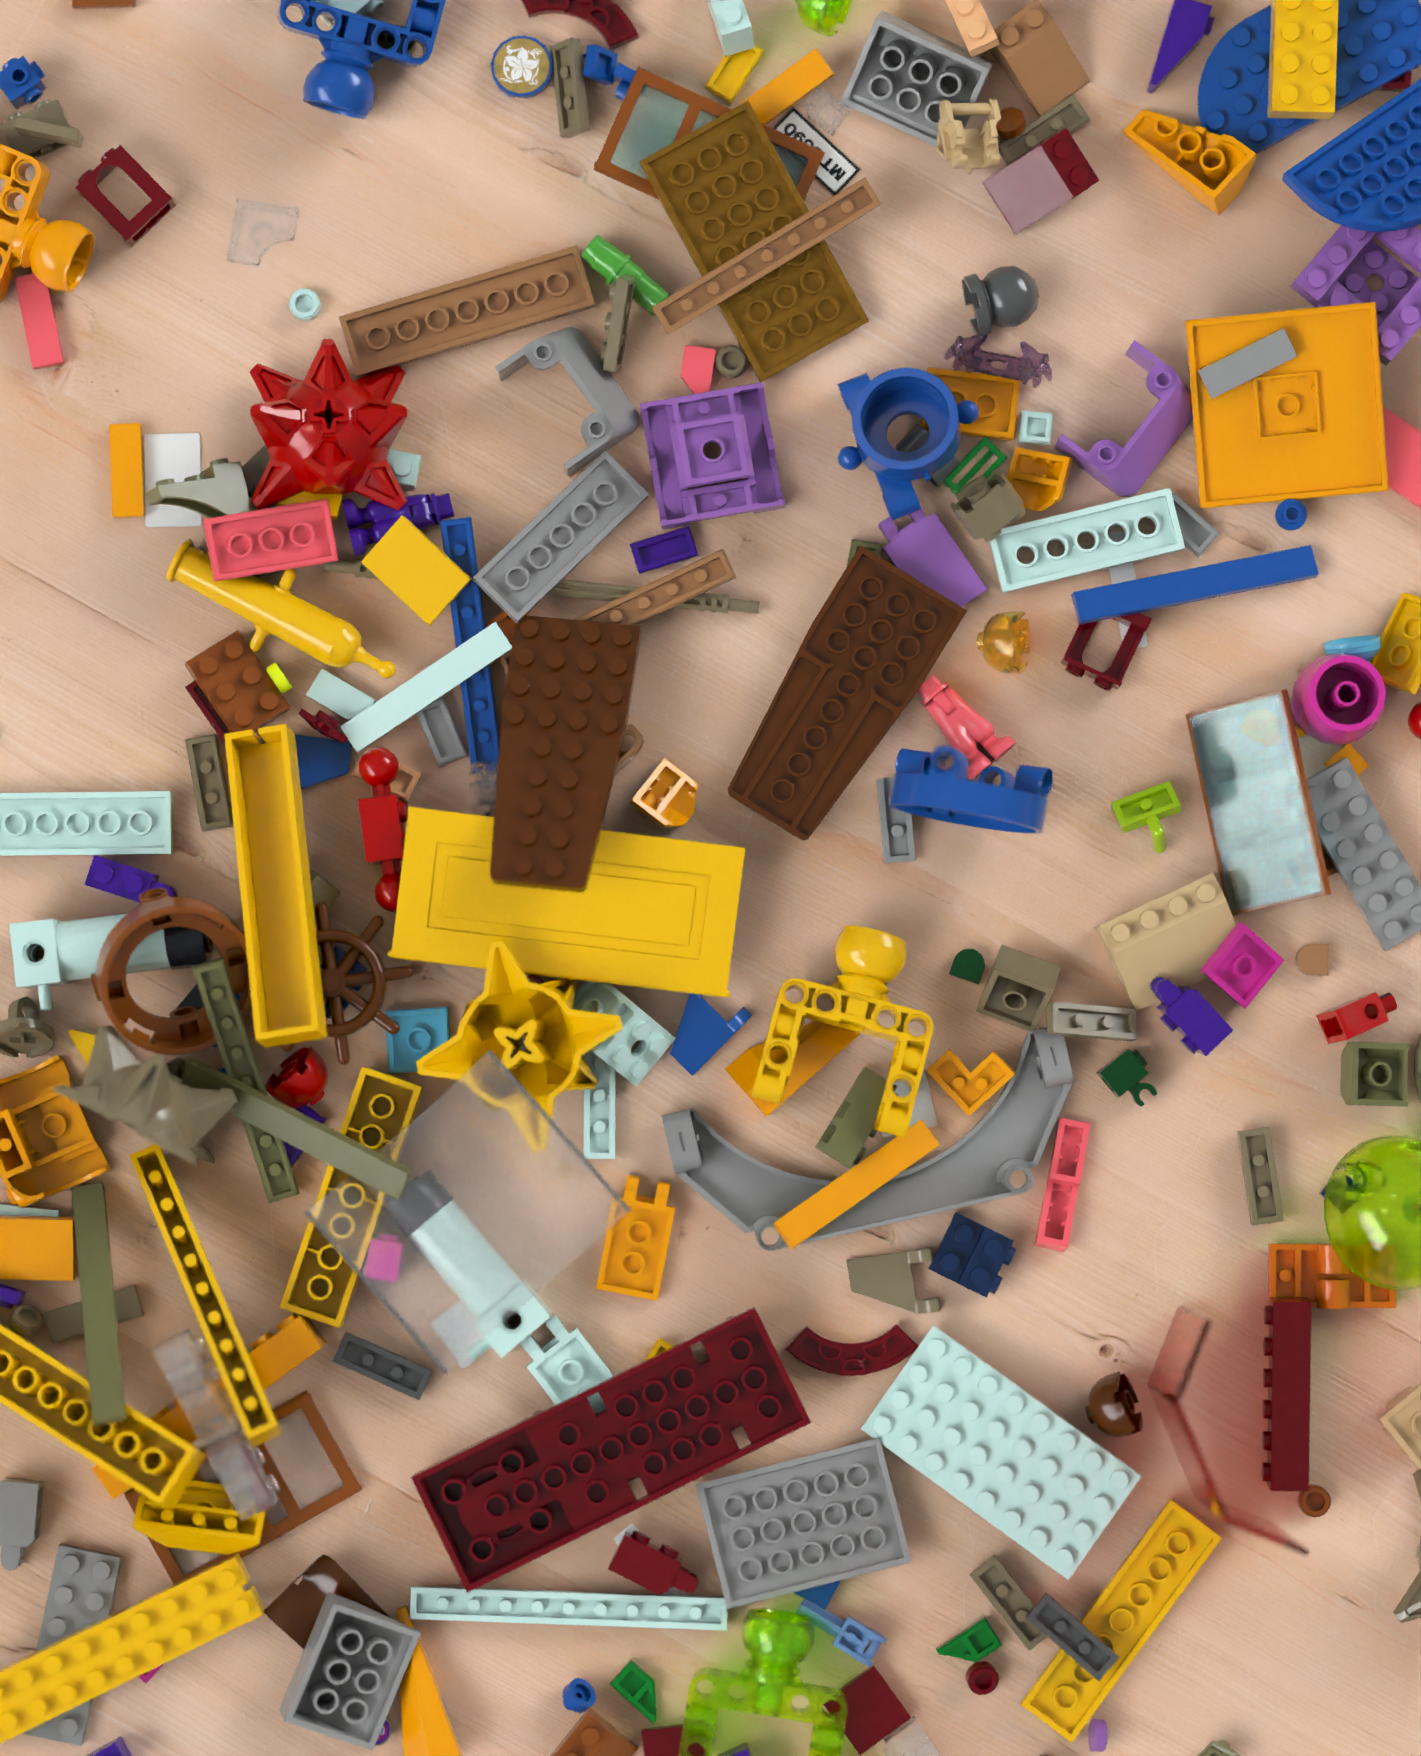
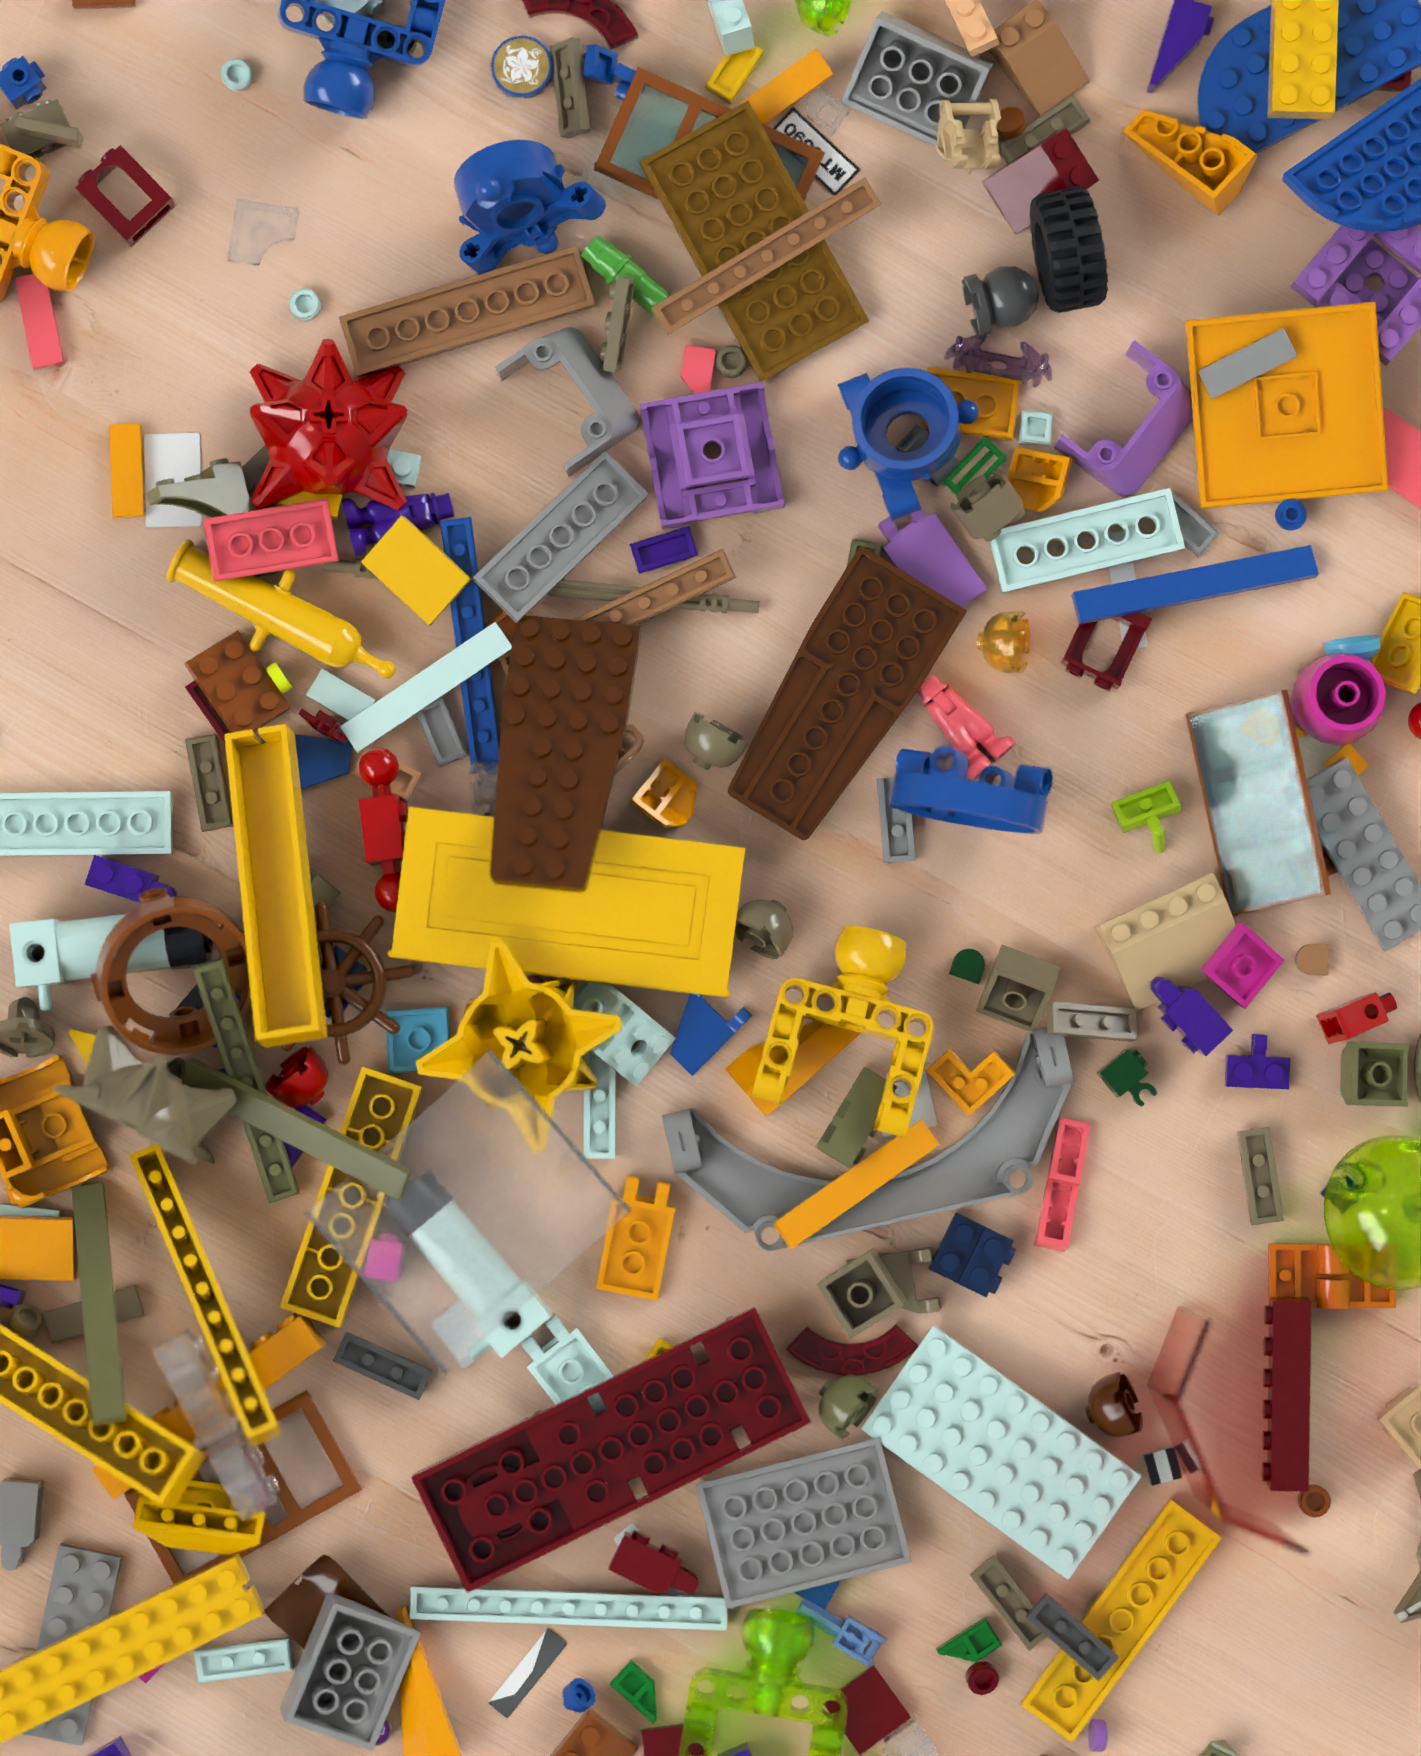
none -> light aqua tile [194,1637,293,1683]
none -> light aqua tile [221,58,253,92]
none -> blue piece [454,140,606,274]
none -> dark grey sticker [489,1629,567,1718]
none -> dark tan cylinder [685,712,749,770]
none -> dark tan cylinder [734,899,793,959]
none -> dark tan brick [816,1248,907,1339]
none -> olive cylinder [819,1374,879,1439]
none -> black tyre [1029,187,1108,313]
none -> tile [1143,1446,1182,1486]
none -> dark purple plate [1225,1034,1290,1090]

